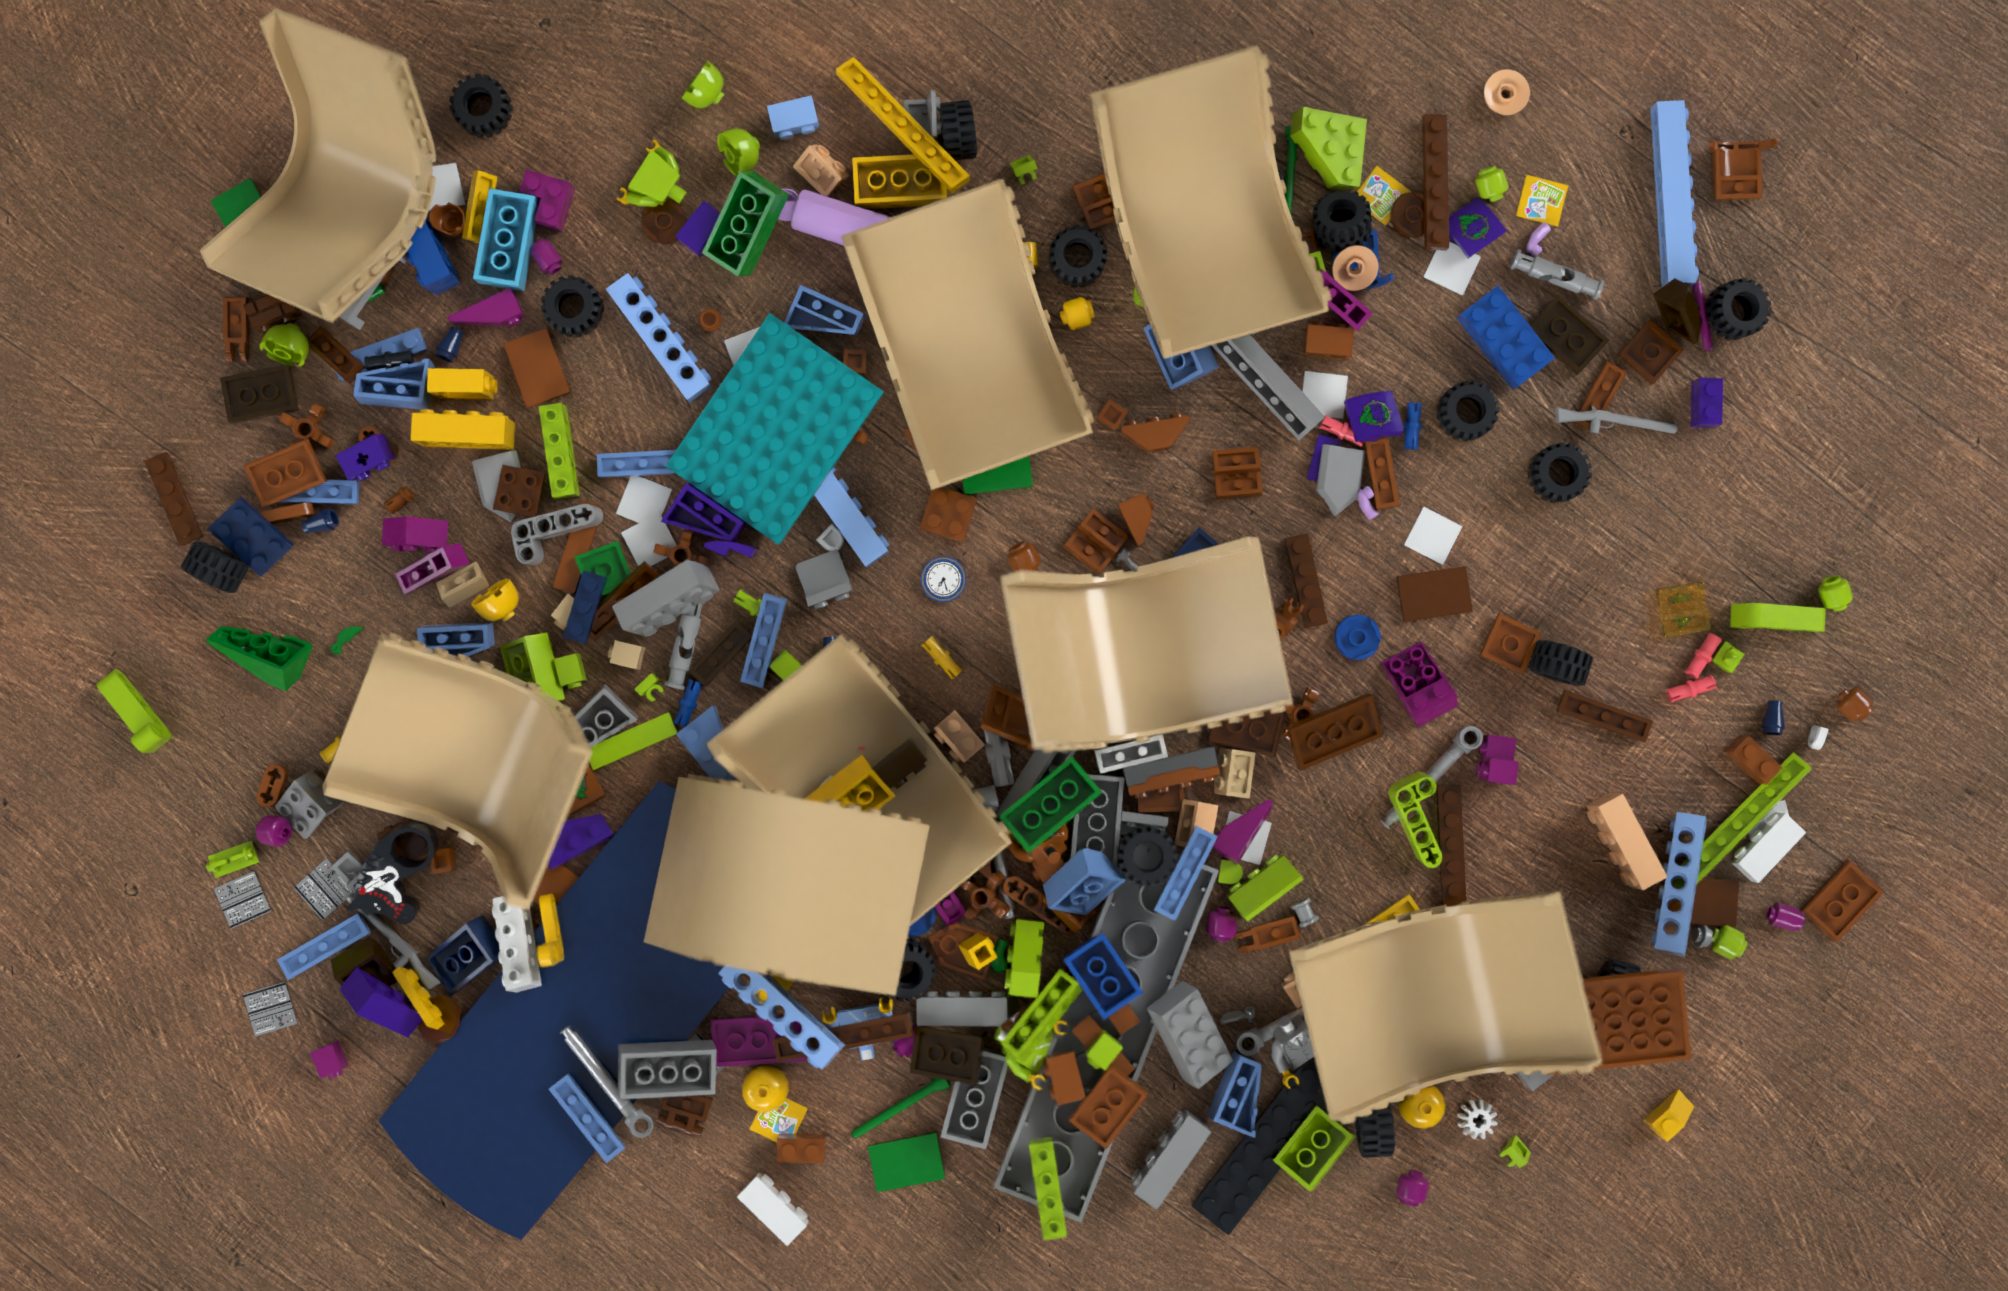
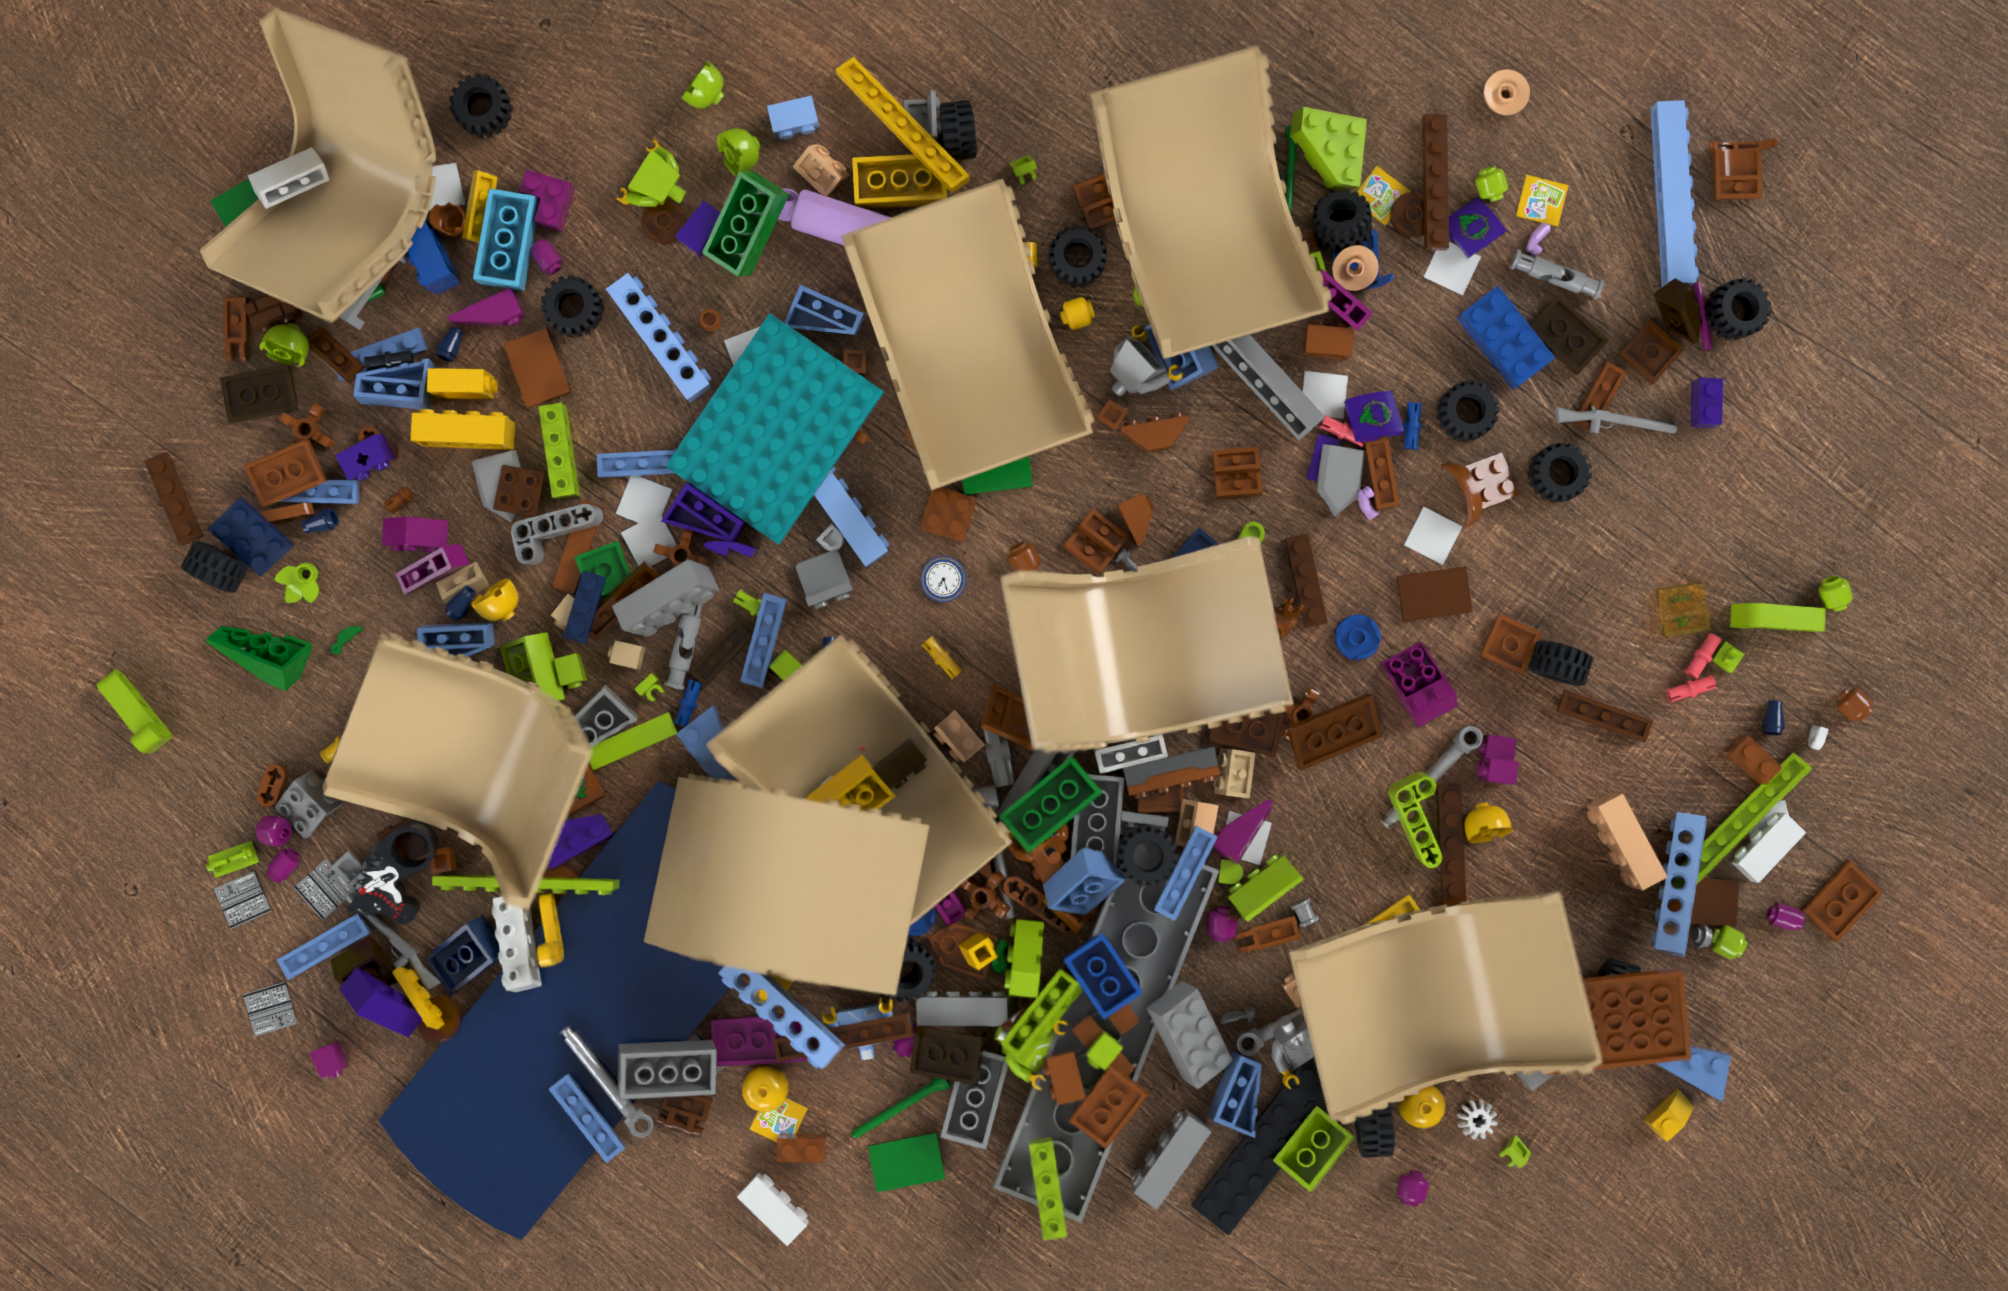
none -> white brick [248,147,330,209]
none -> magenta brick [265,848,301,883]
none -> lime plate [274,562,319,603]
none -> lime plate [432,874,620,895]
none -> dark blue cone [445,585,476,620]
none -> light grey torso [1110,325,1183,396]
none -> lime tile [1237,522,1265,545]
none -> piece [1441,452,1519,527]
none -> yellow cylinder [1464,802,1513,843]
none -> medium blue wedge [1655,1045,1731,1102]

